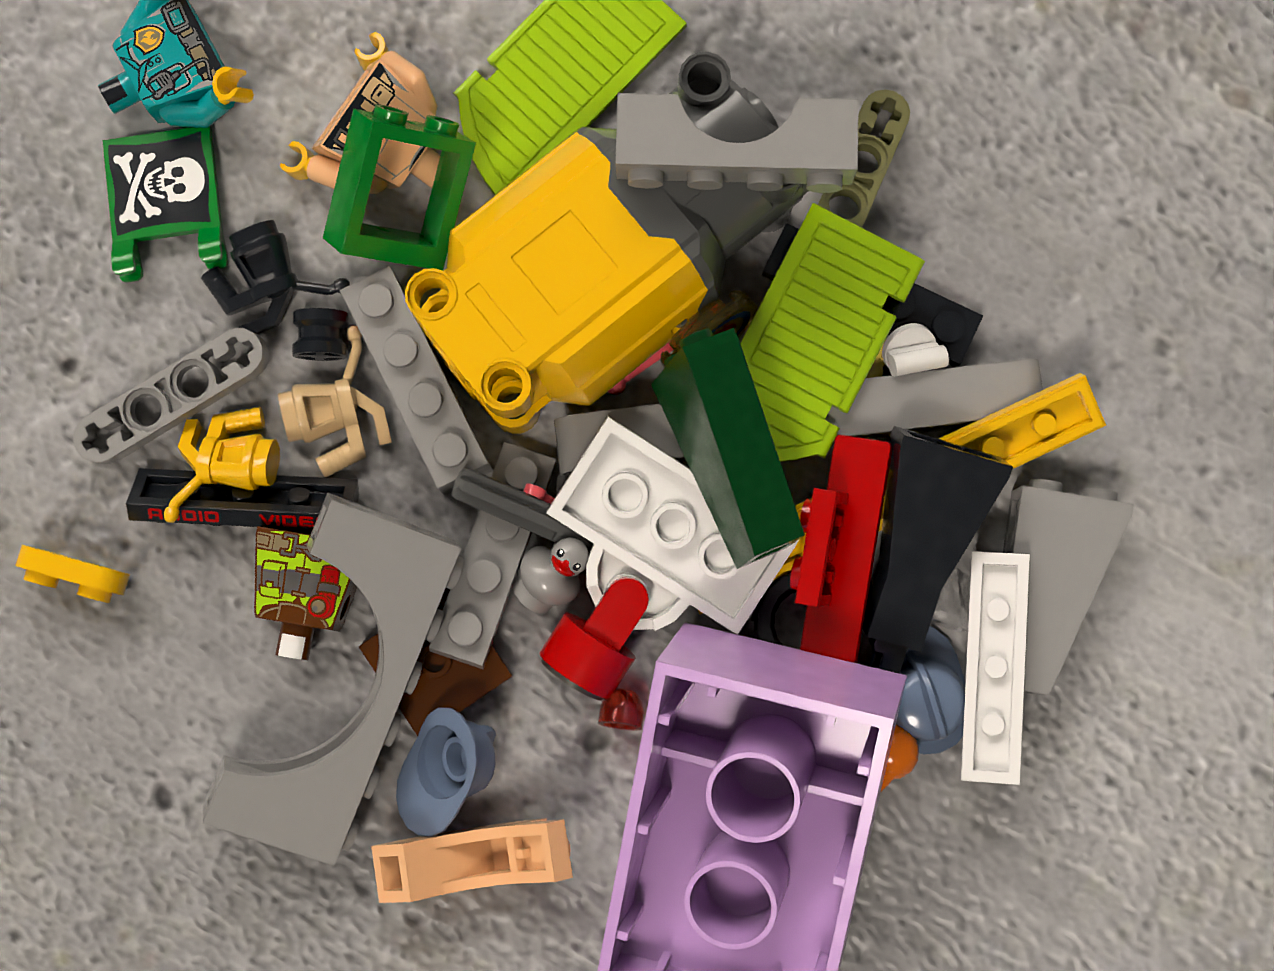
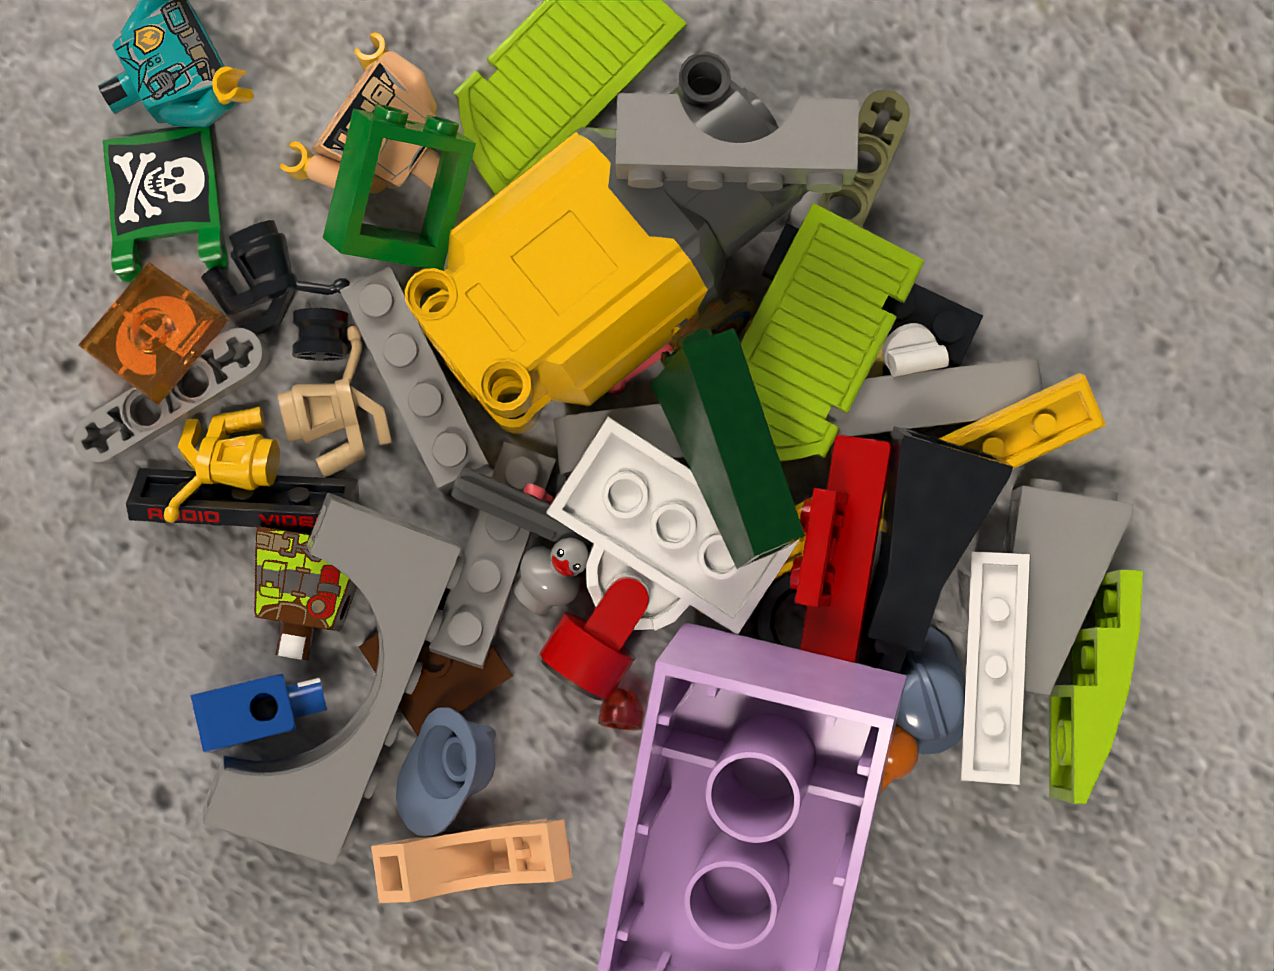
yellow plate [15,544,130,603] -> none
none -> clear orange tile [78,262,229,405]
none -> blue torso [190,673,327,753]
none -> lime slope [1049,570,1143,804]

